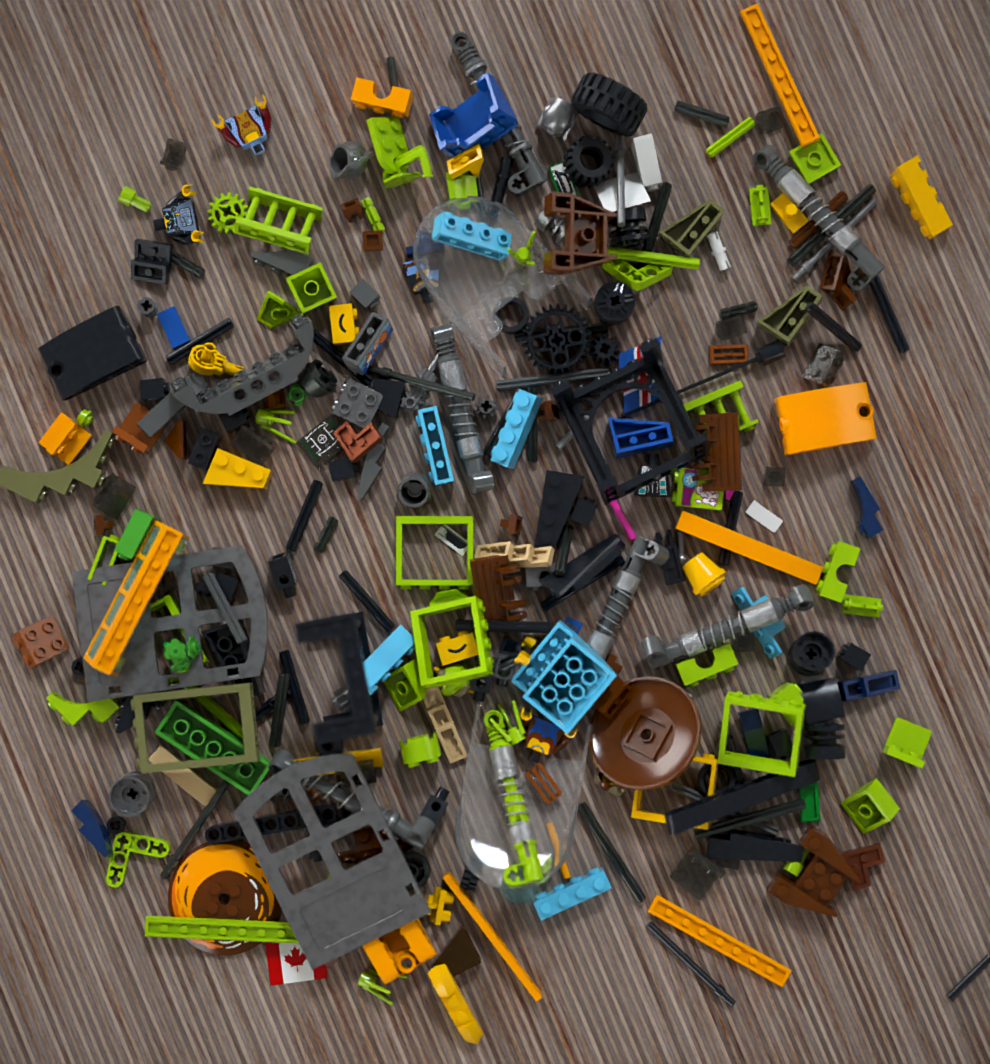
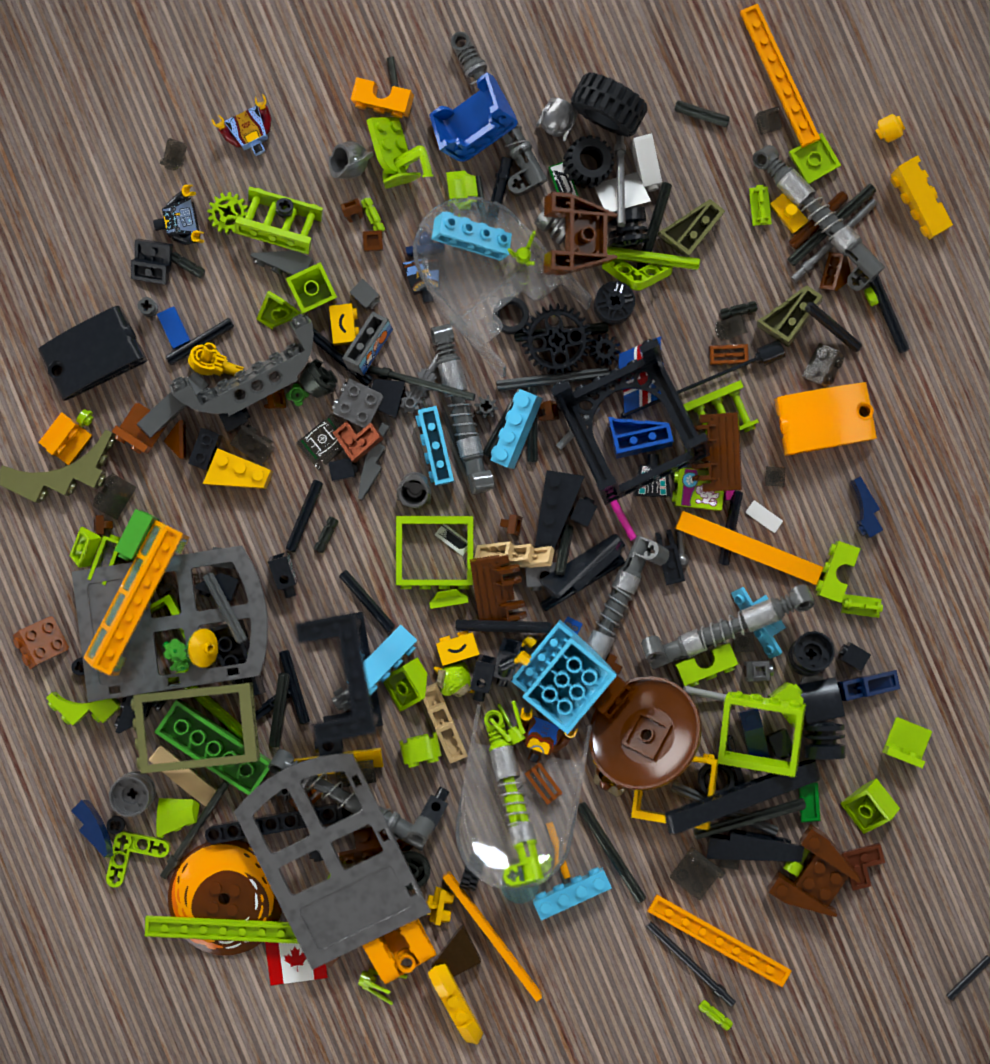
lime piece [118,186,151,212] -> none
black brick [140,378,170,401] -> none
lime plant [255,408,296,444] -> none
lime window [410,596,494,689] -> none
yellow slope [446,144,484,179] -> none
yellow piece [682,552,727,597] -> none
lime axle [706,117,755,158] -> none
white pin [707,231,731,271] -> none
reddish brown tile [831,284,858,311] -> none
none -> lime slope [69,527,102,568]
none -> lime slope [156,798,200,838]
none -> yellow dish [188,629,218,668]
none -> black bush [276,198,293,218]
none -> light grey bar [683,686,727,702]
none -> lime axle [698,1000,733,1031]
none -> flat silver window [744,661,774,682]
none -> lime tile [864,286,879,307]
none -> yellow head [876,114,905,143]

